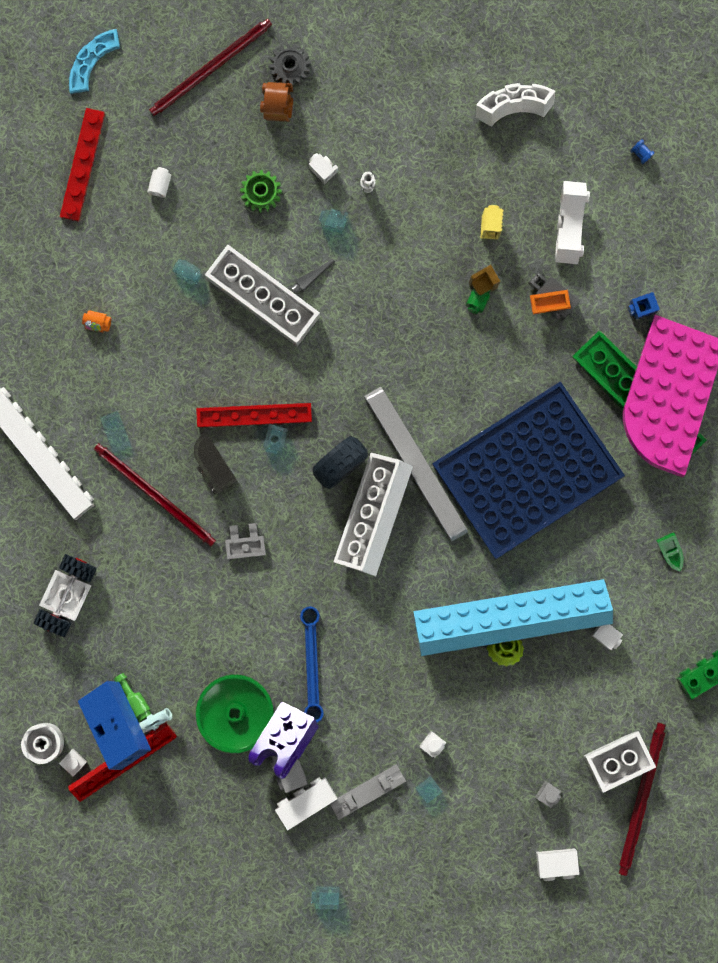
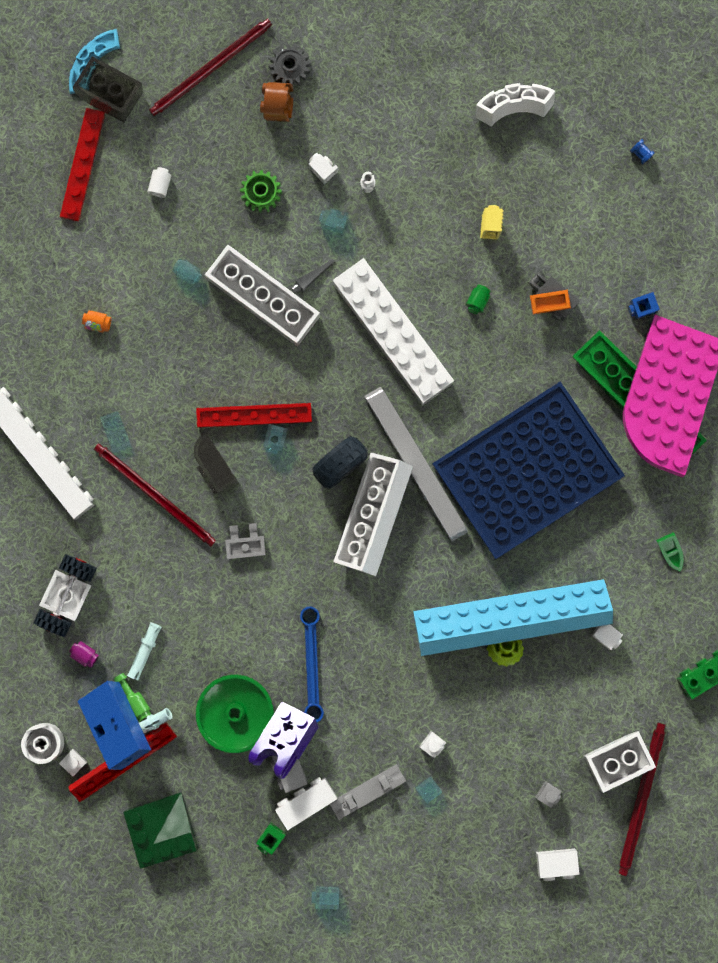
pearl gold panel [468,265,500,295] -> none
white brick [555,181,590,264] -> none
none -> magenta brick [69,641,99,668]
none -> clear smoke brick [73,56,143,123]
none -> dark green slope [123,792,198,869]
none -> light aqua pin [127,622,162,680]
none -> green brick [256,822,286,855]
none -> white brick [333,258,454,406]

